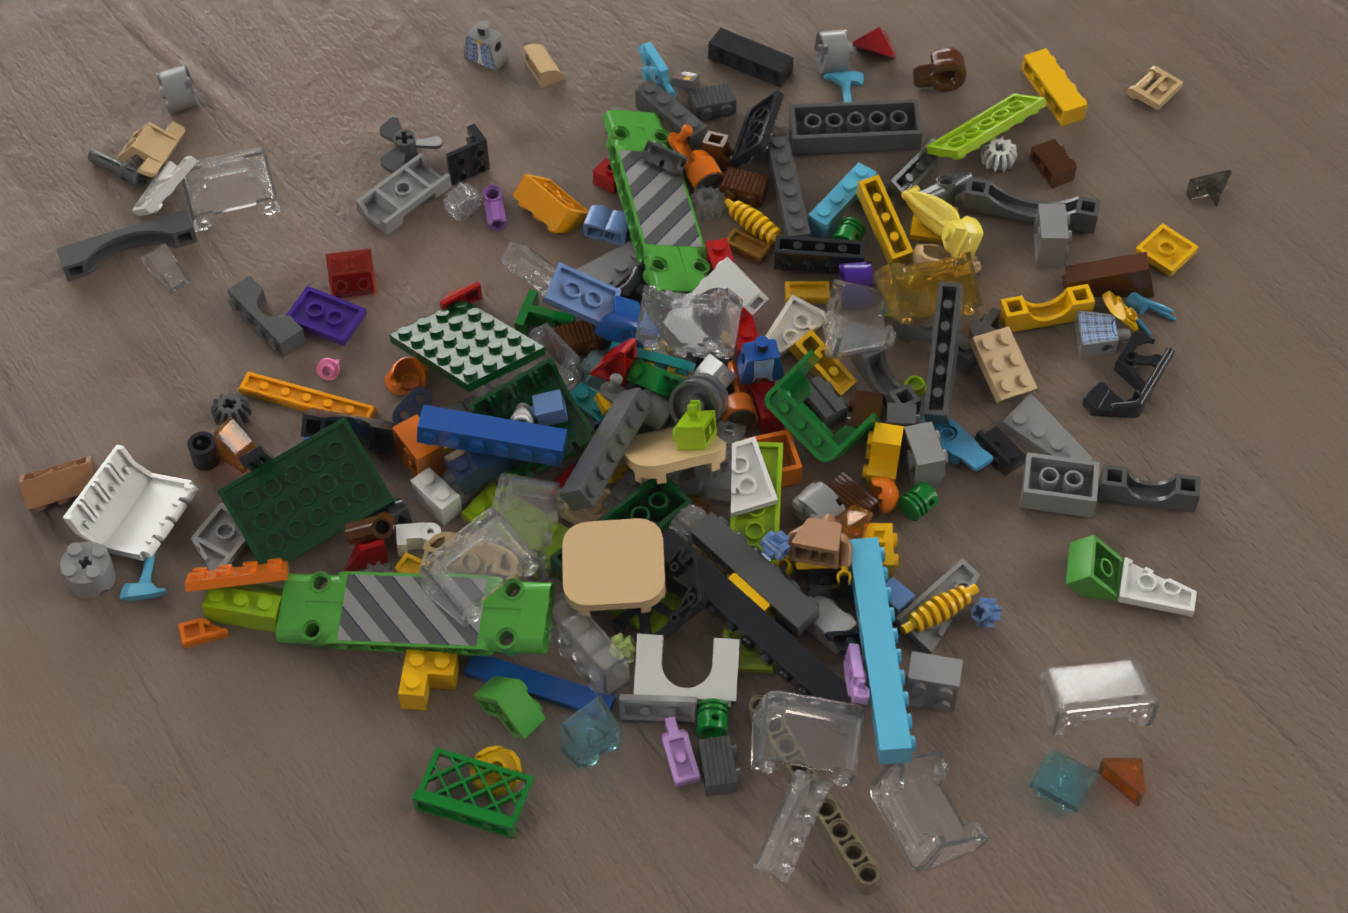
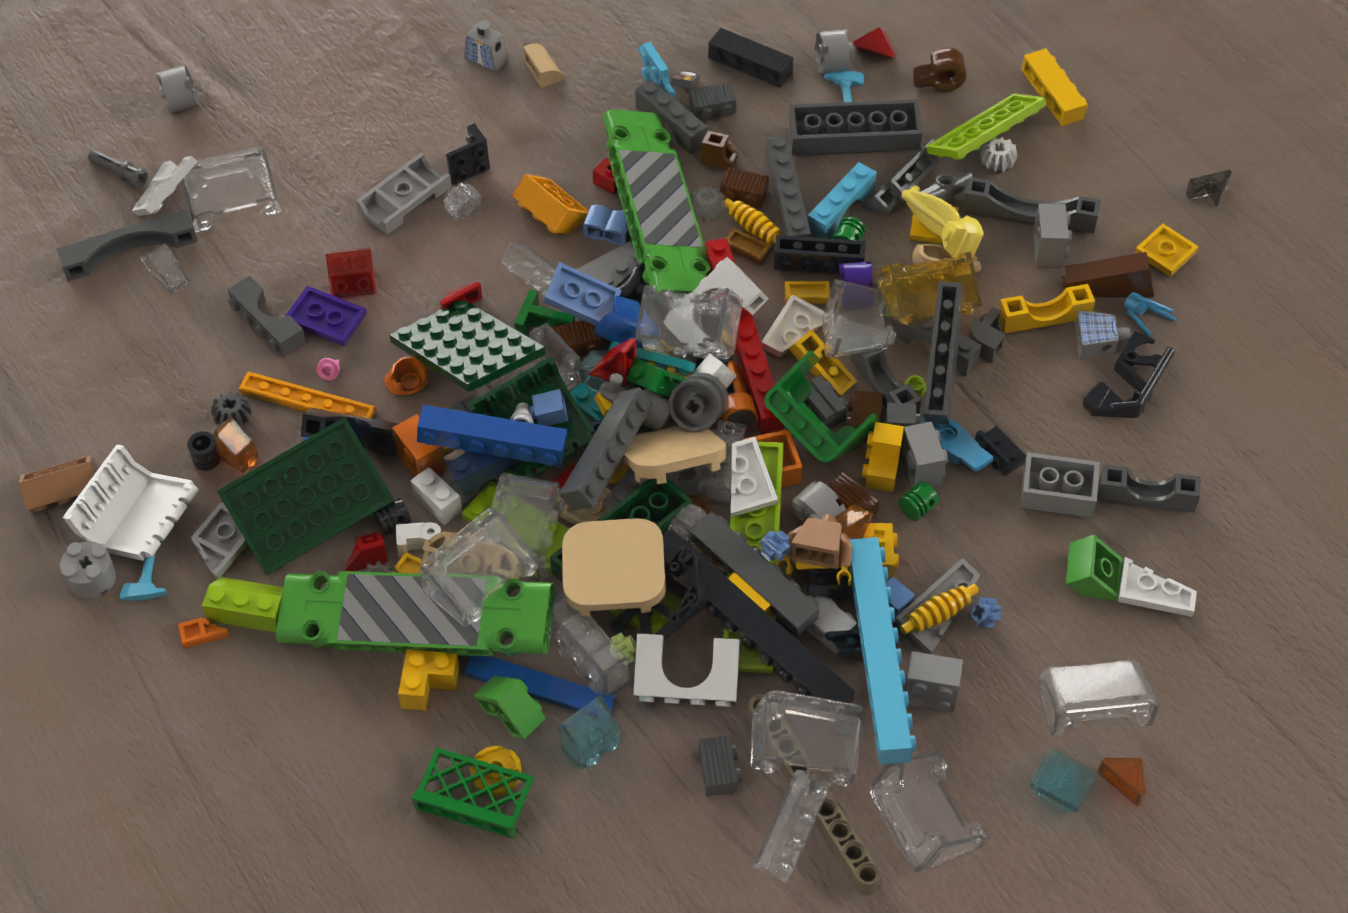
tan plate [117,121,185,177] -> none
orange plate [185,558,289,592] -> none
black tile [238,445,274,471] -> none
reddish brown piece [344,512,395,545] -> none
dark grey piece [380,117,442,174] -> none
dark blue plate [392,387,432,424] -> none
medium lavender piece [482,185,507,231] -> none
light grey tile [619,694,697,723] -> none
dark grey hinge [641,140,688,176] -> none
lavender hinge [662,716,701,788] -> none
orange piece [668,125,724,193] -> none
lime brick [672,400,717,450] -> none
green piece [697,698,728,739] -> none
black plate [730,90,784,168] -> none
blue torso [737,336,784,385] -> none
lavender hinge [843,643,870,705] -> none
yellow brick [856,174,913,266] -> none
orange hair [870,477,899,514] -> none
tan plate [968,326,1038,403] -> none
light grey wing [1001,393,1093,461] -> none
reddish brown brick [1029,138,1077,188] -> none
yellow slope [1102,291,1138,331] -> none
tan plate [1127,66,1183,111] -> none

